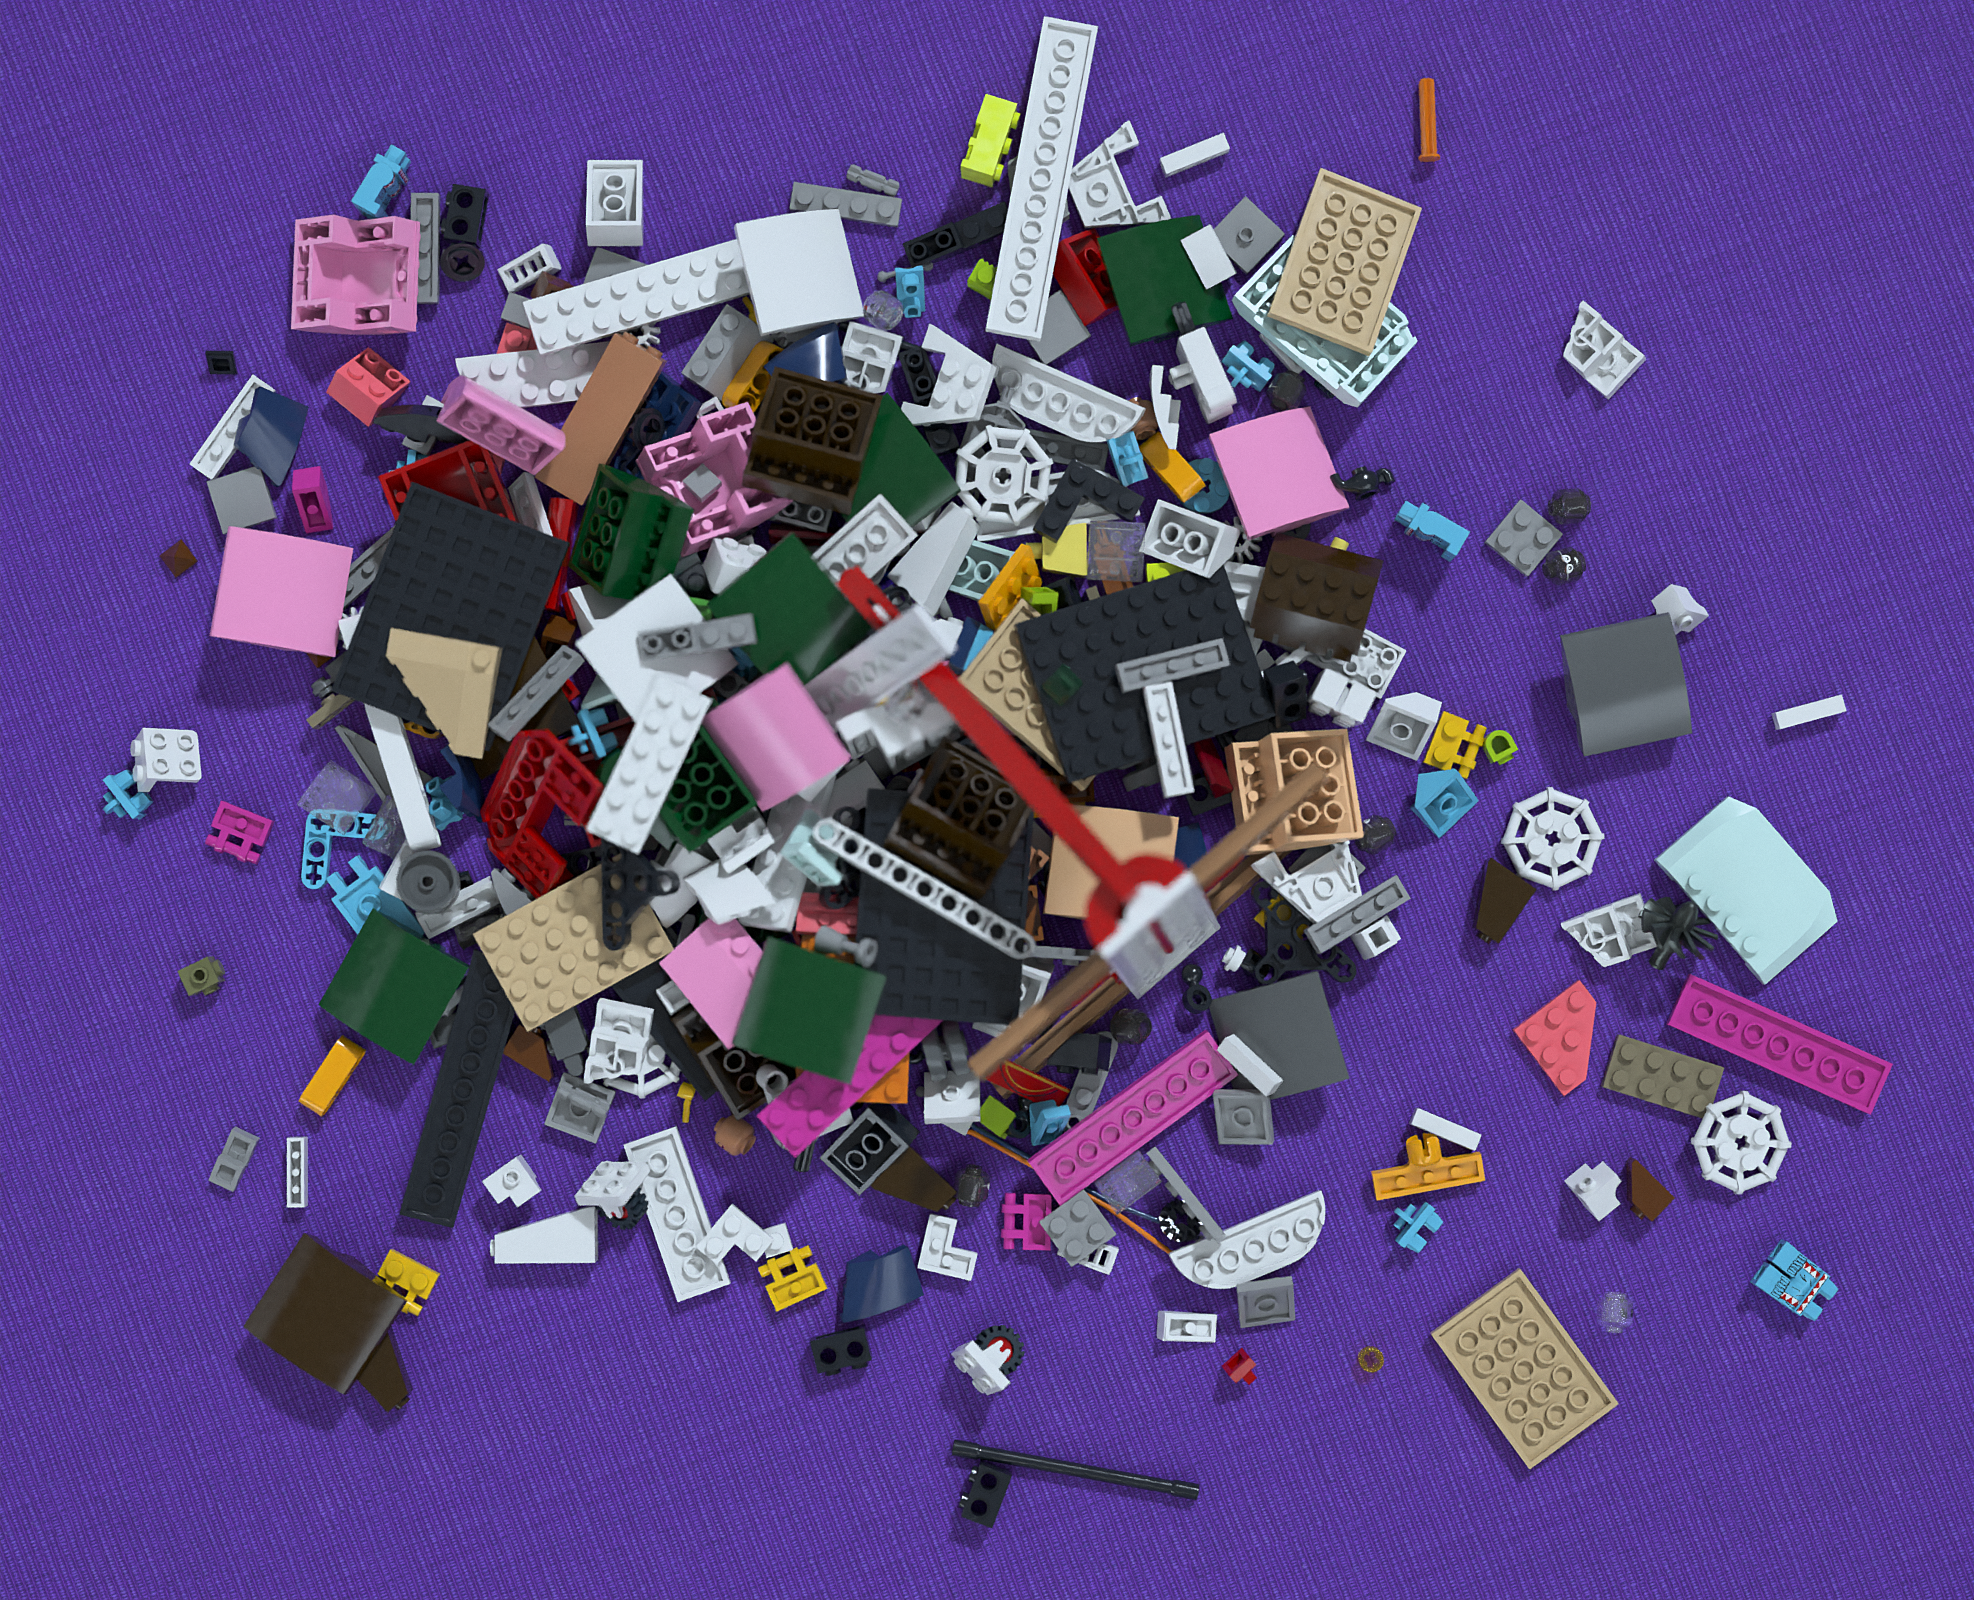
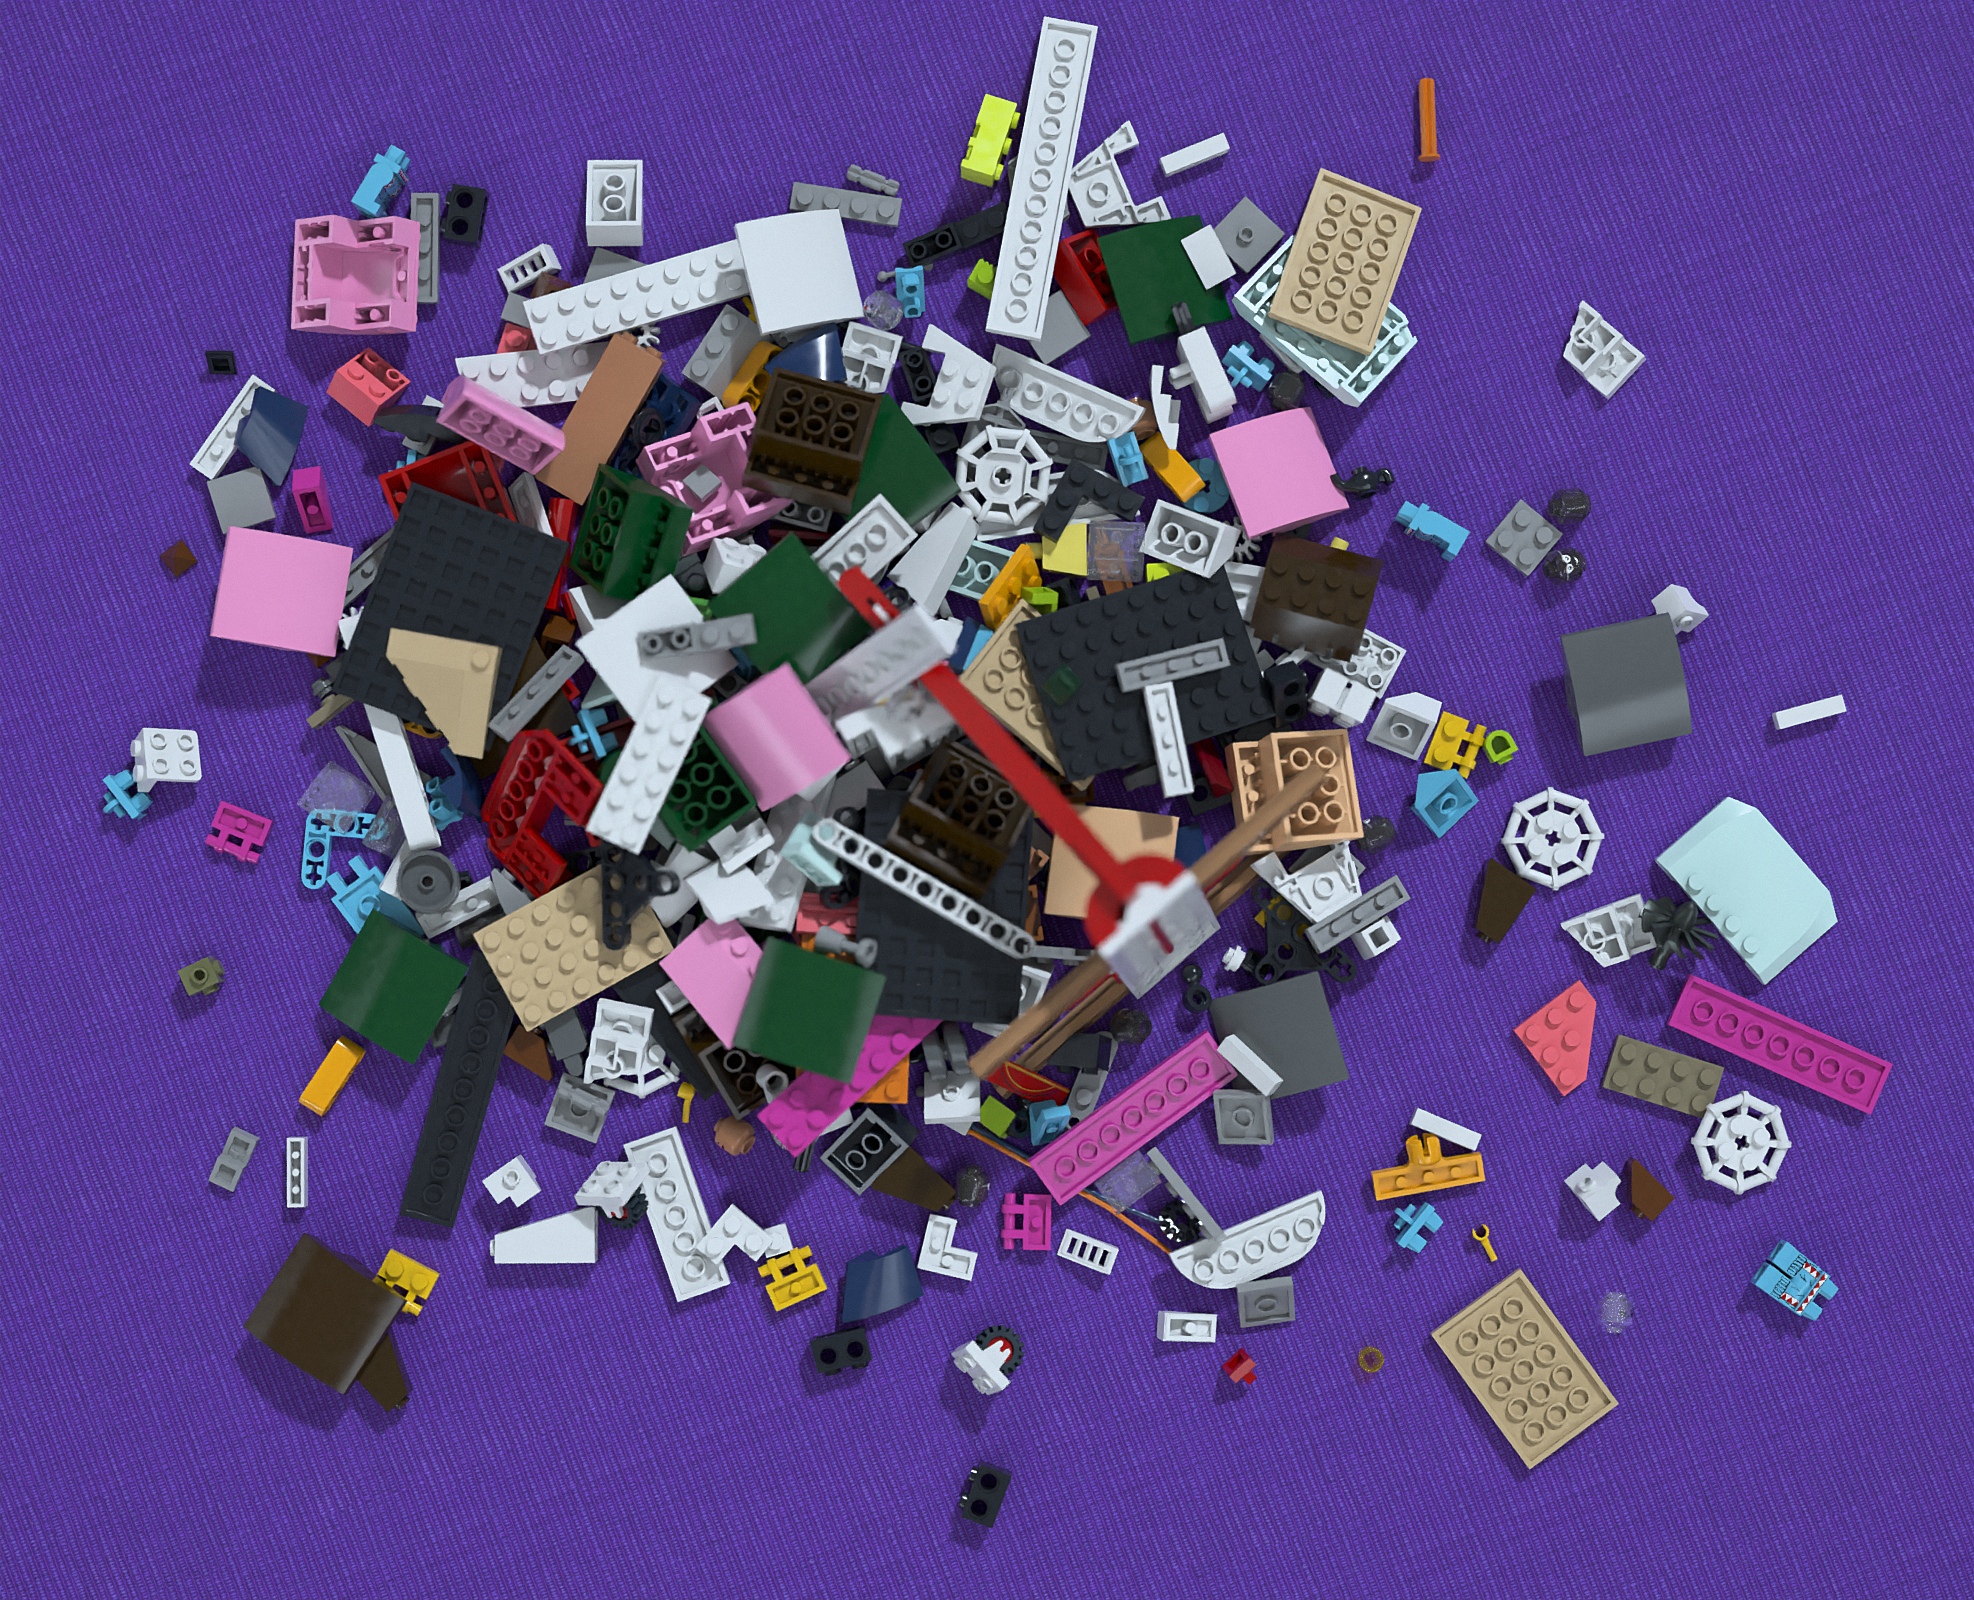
black gear [440,241,485,282] -> none
black piece [952,1439,1200,1501] -> none
light grey plate [1039,1189,1116,1267] -> none
none -> yellow hand [1472,1224,1497,1261]

